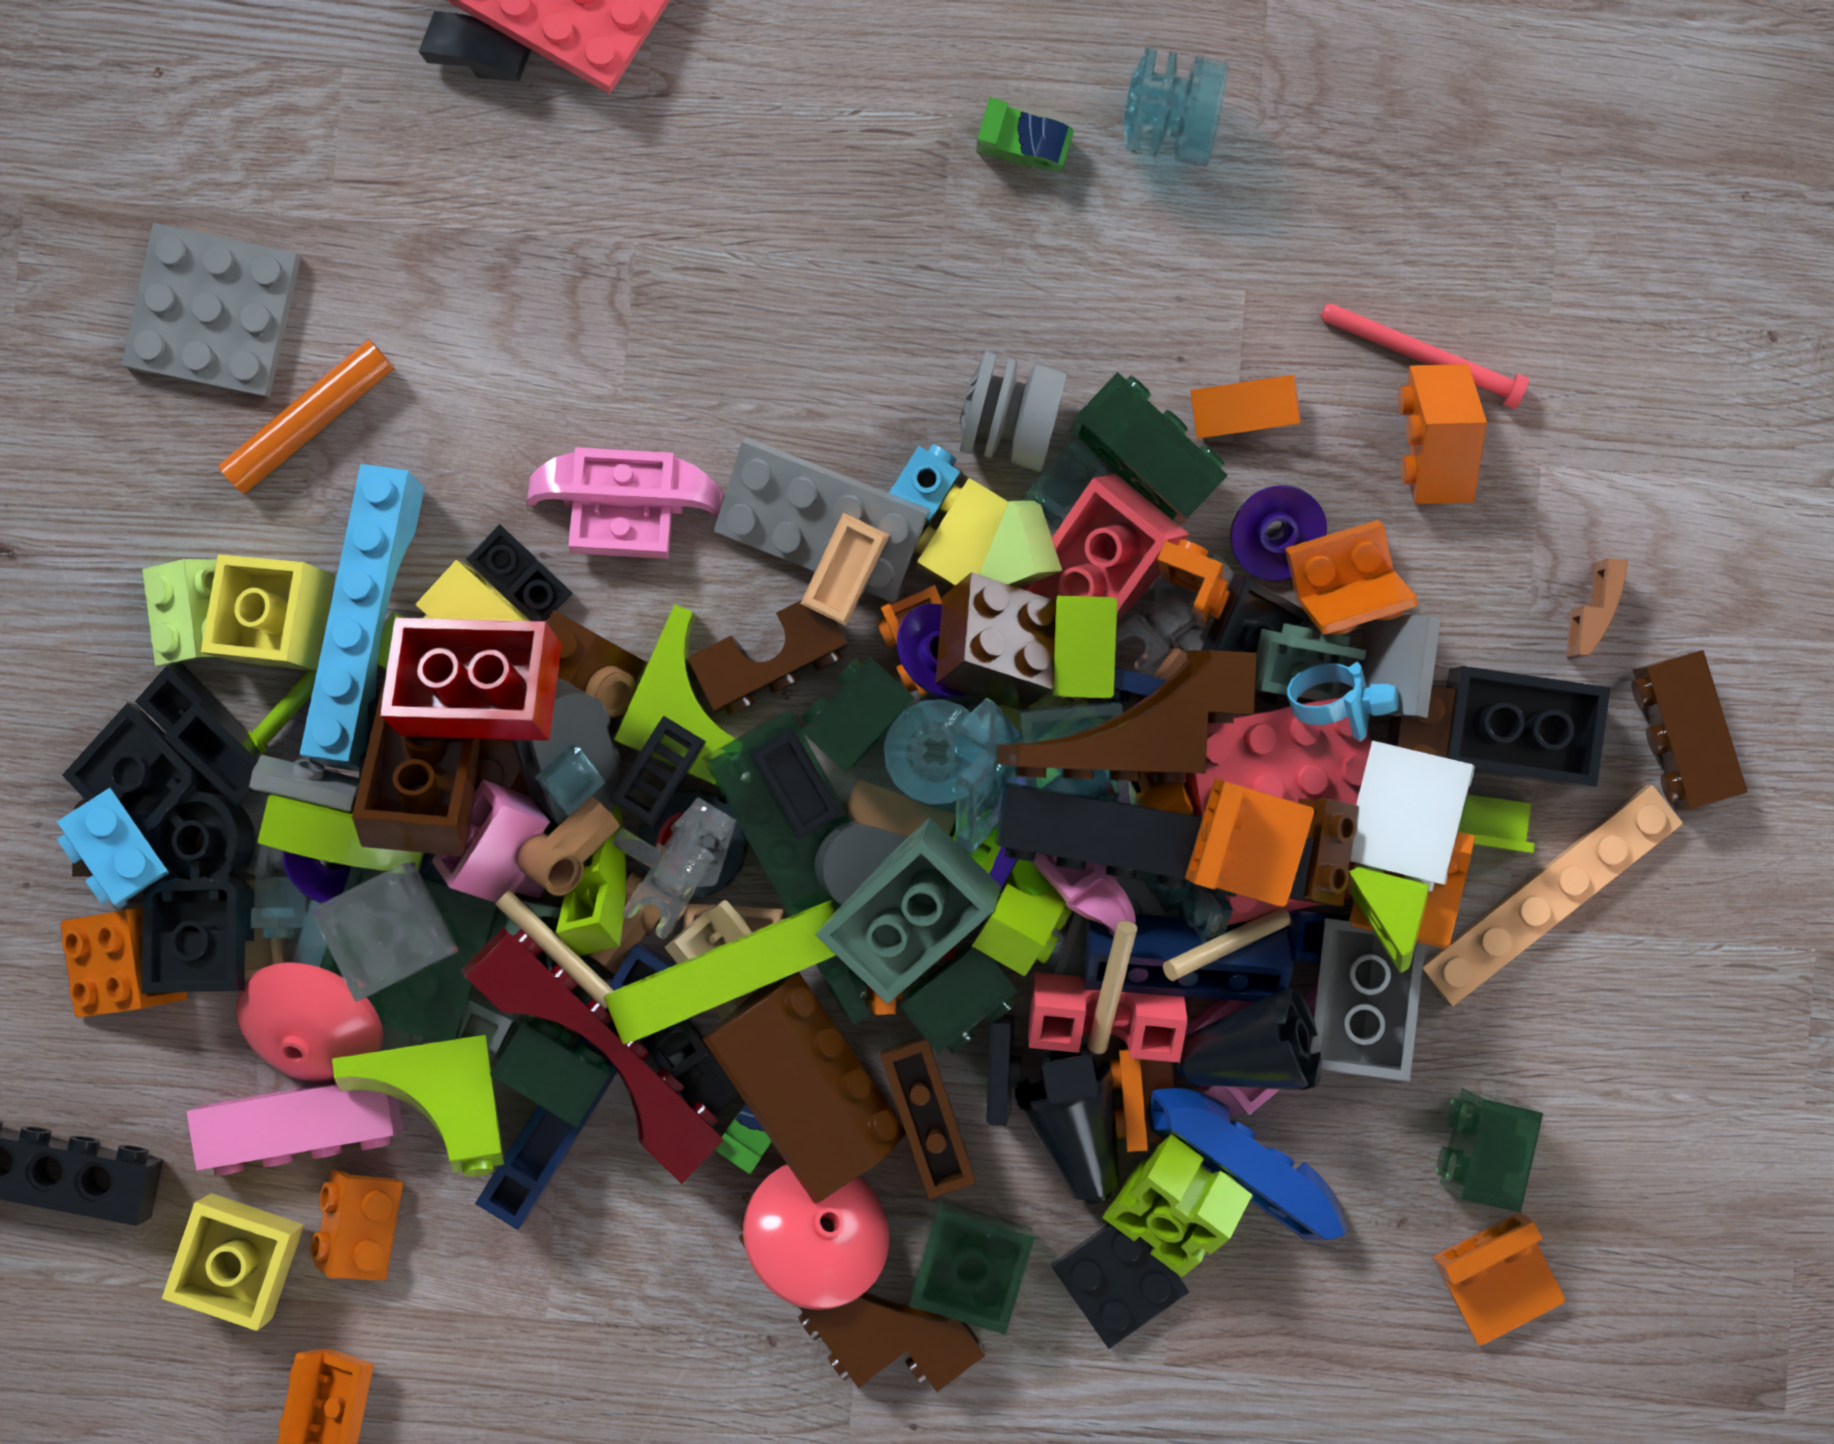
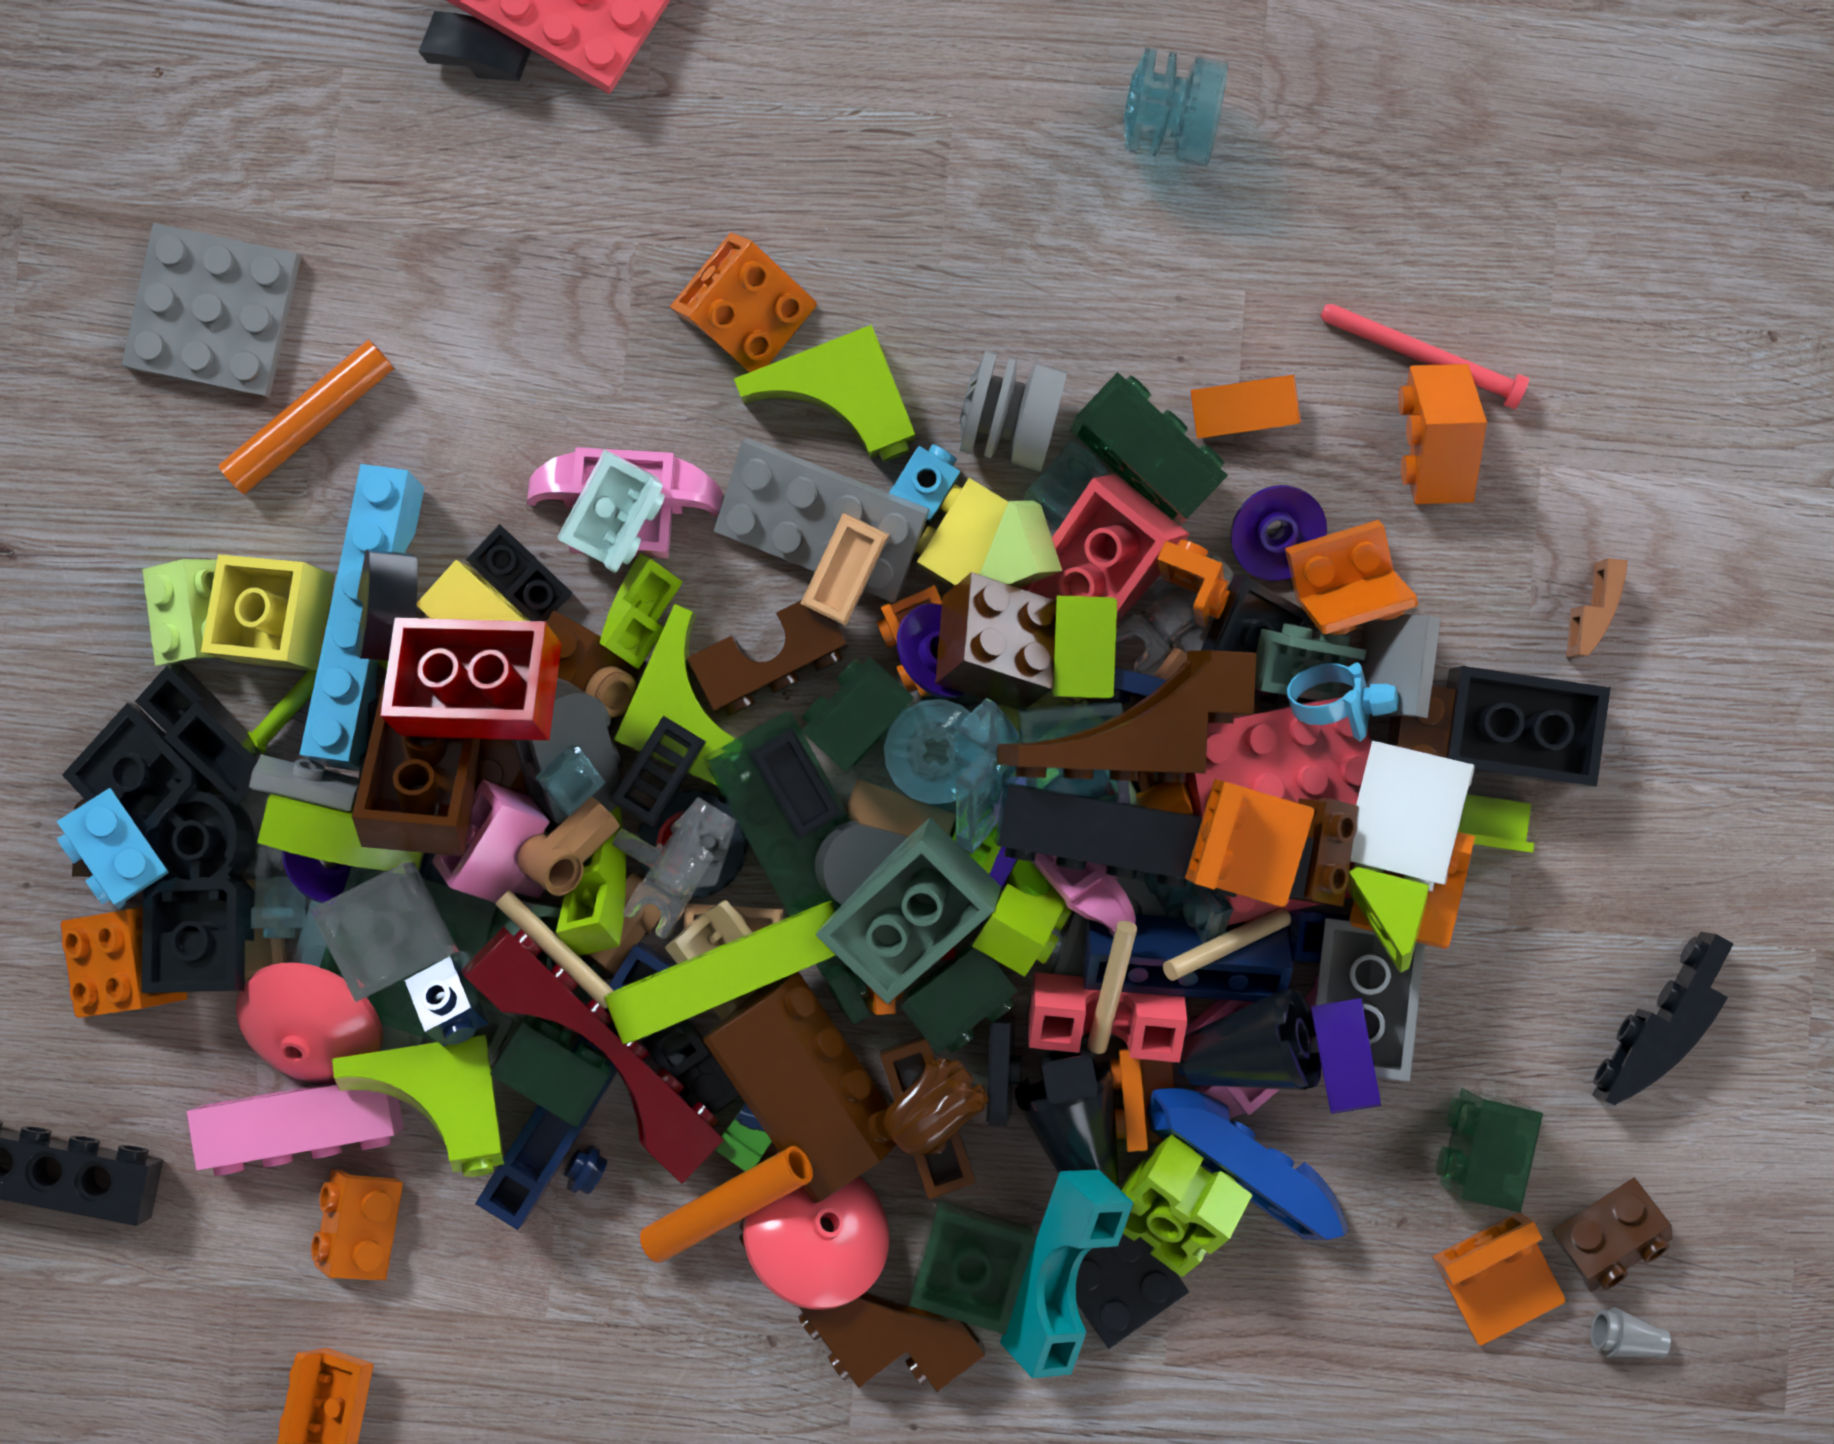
light yellow brick [162,1193,305,1331] -> none
bright green leg [976,97,1074,171] -> none
light nougat plate [1422,785,1683,1007] -> none
reddish brown brick [1631,650,1748,810] -> none
none -> black slope [354,549,418,661]
none -> brick [405,957,489,1047]
none -> light aqua bracket [557,449,665,573]
none -> dark blue plate [564,1145,607,1195]
none -> lime slope [600,553,683,669]
none -> orange piece [640,1146,813,1263]
none -> orange bracket [669,232,817,373]
none -> lime arch [734,324,915,462]
none -> reddish brown piece [884,1057,988,1156]
none -> teal arch [1000,1170,1134,1379]
none -> dark purple slope [1311,998,1382,1114]
none -> reddish brown bracket [1552,1177,1673,1292]
none -> light grey cone [1590,1307,1671,1359]
none -> black slope [1592,932,1734,1105]

